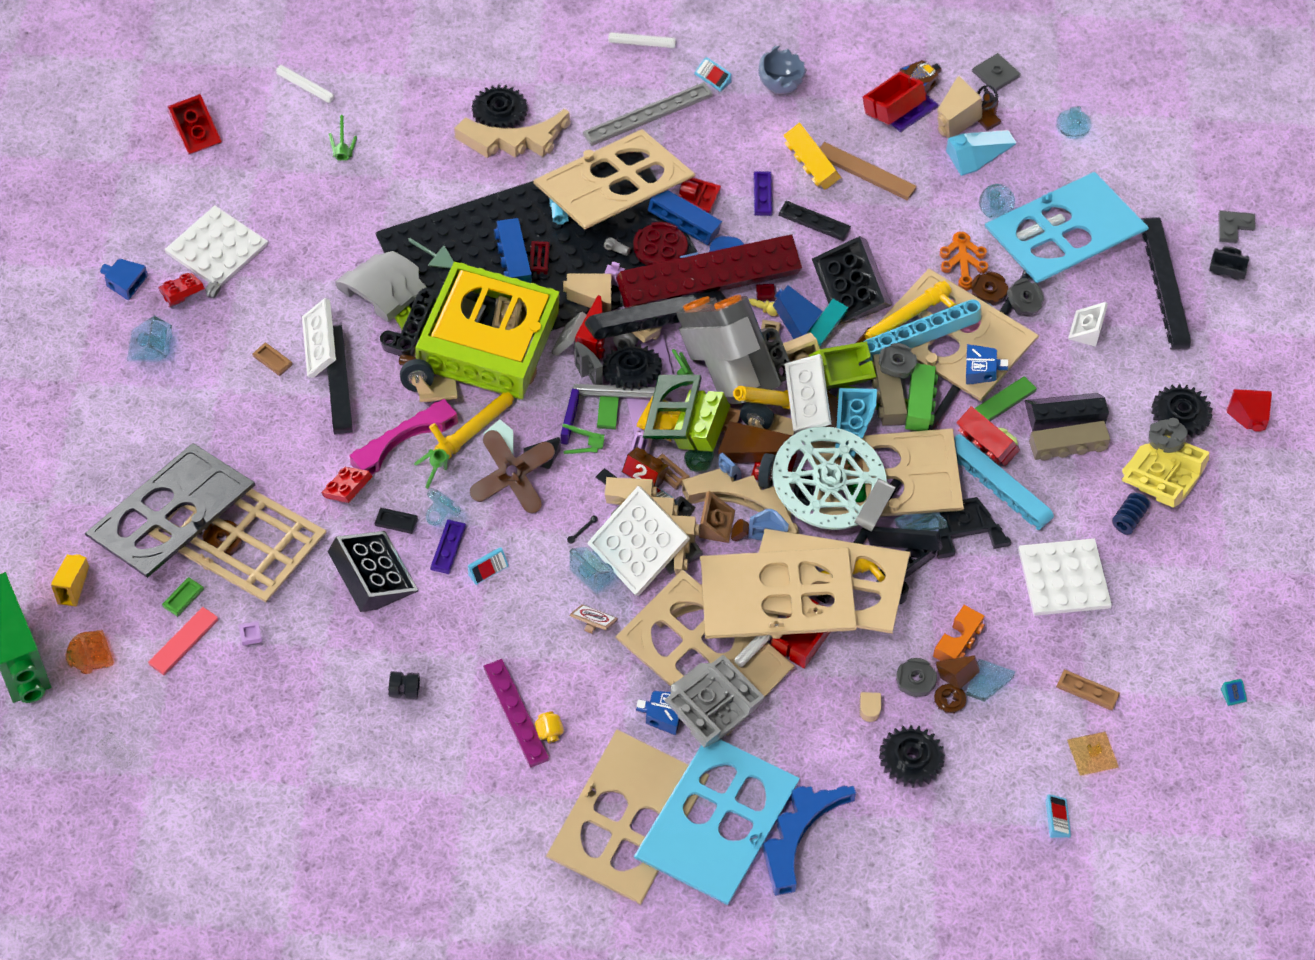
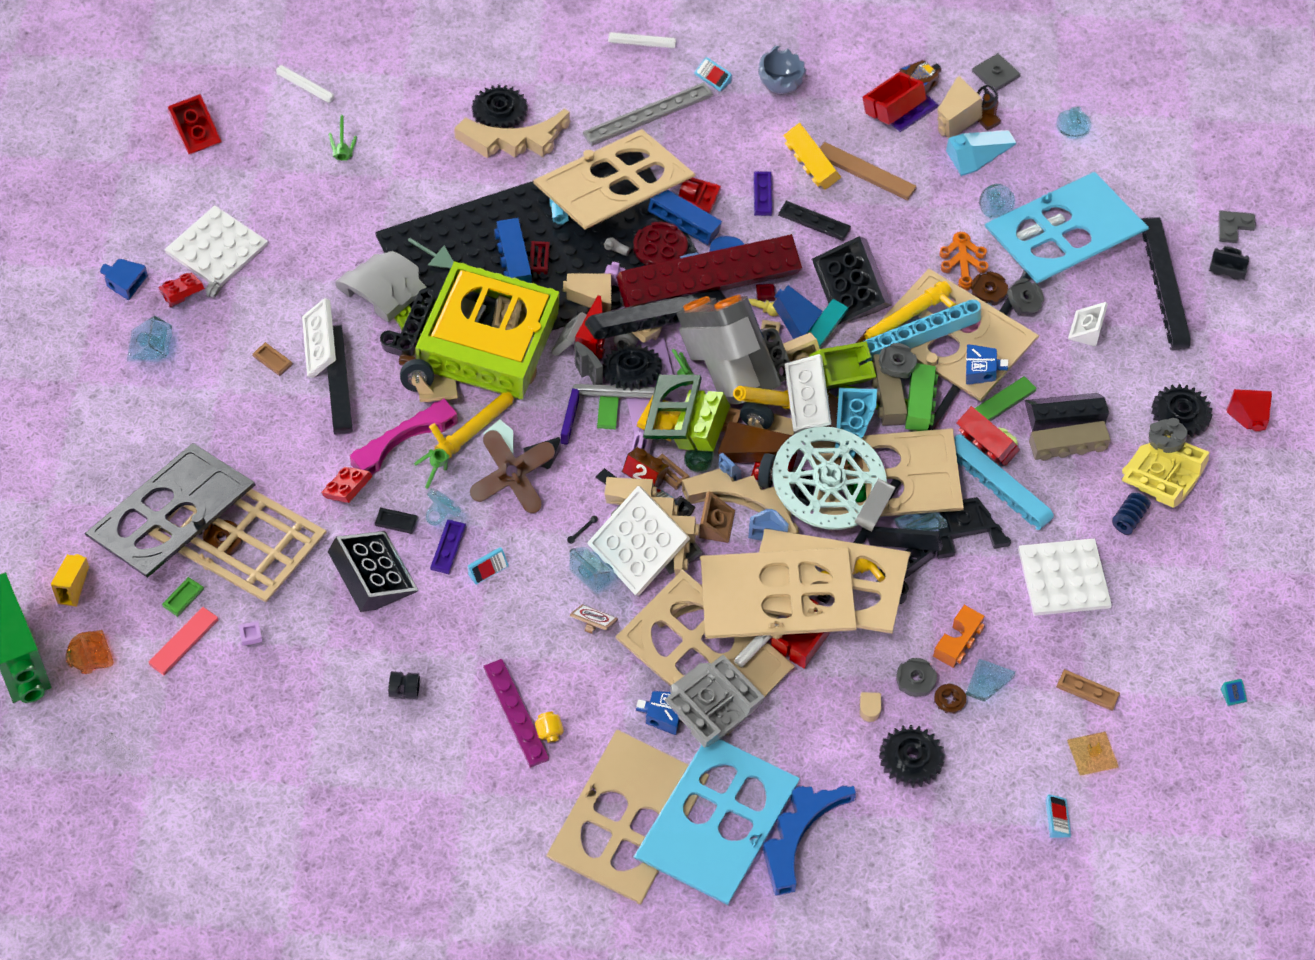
bright green plant [562,424,605,454] -> none
reddish brown tile [731,519,749,541] -> none
reddish brown slope [936,655,980,689] -> none

